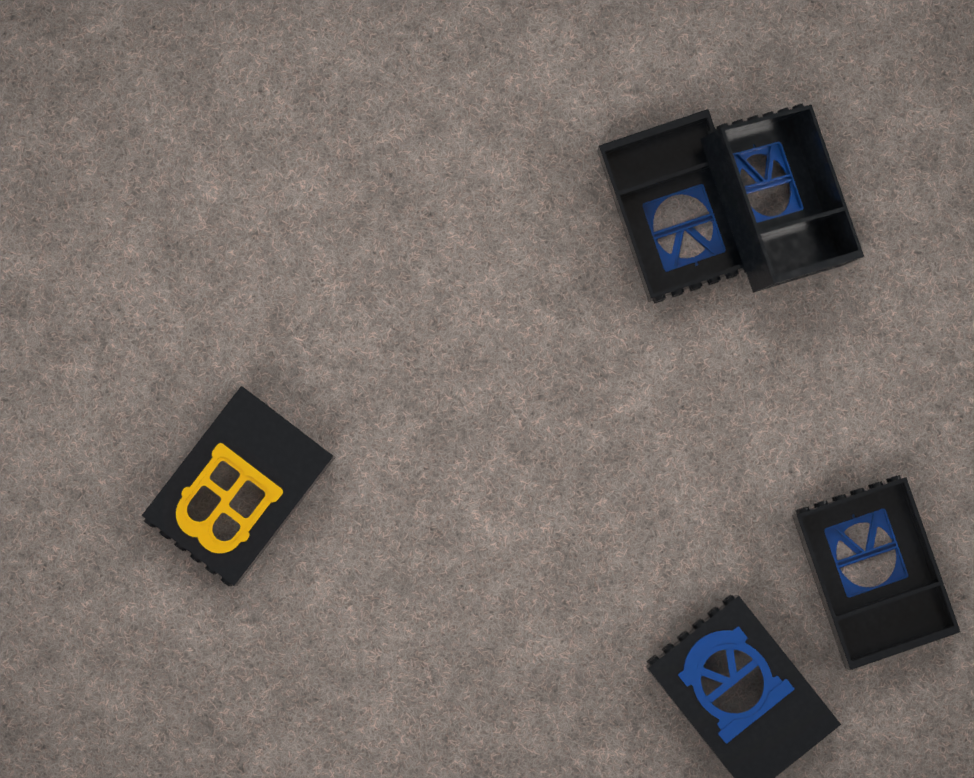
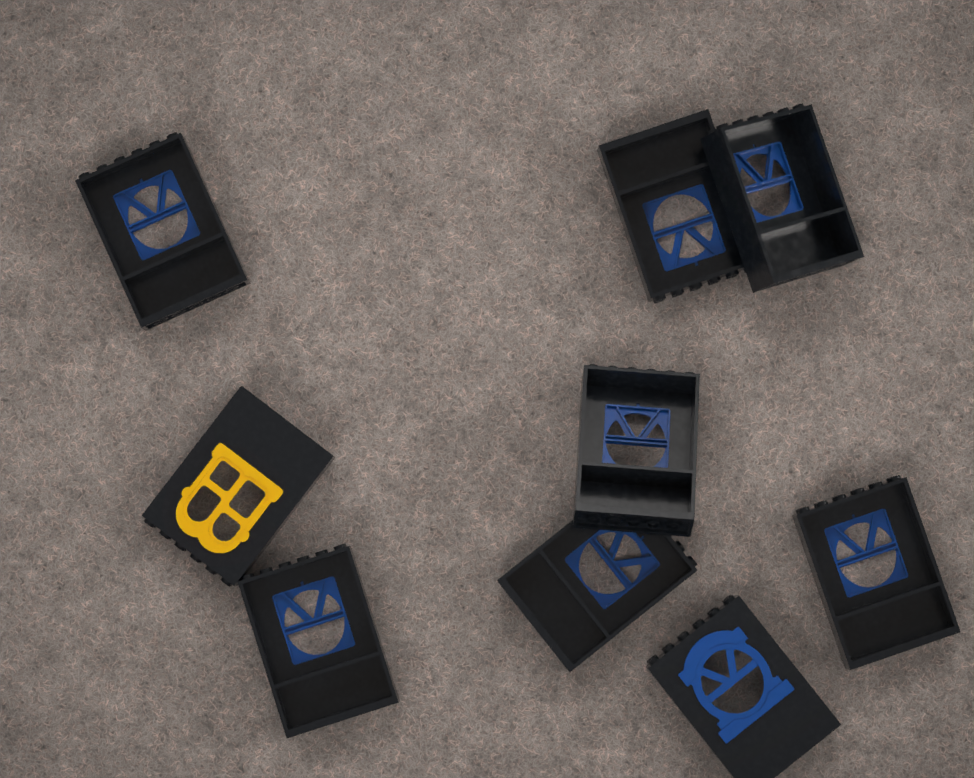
none -> black panel [75,132,251,331]
none -> black panel [238,543,400,738]
none -> black panel [497,520,698,672]
none -> black panel [573,364,700,537]

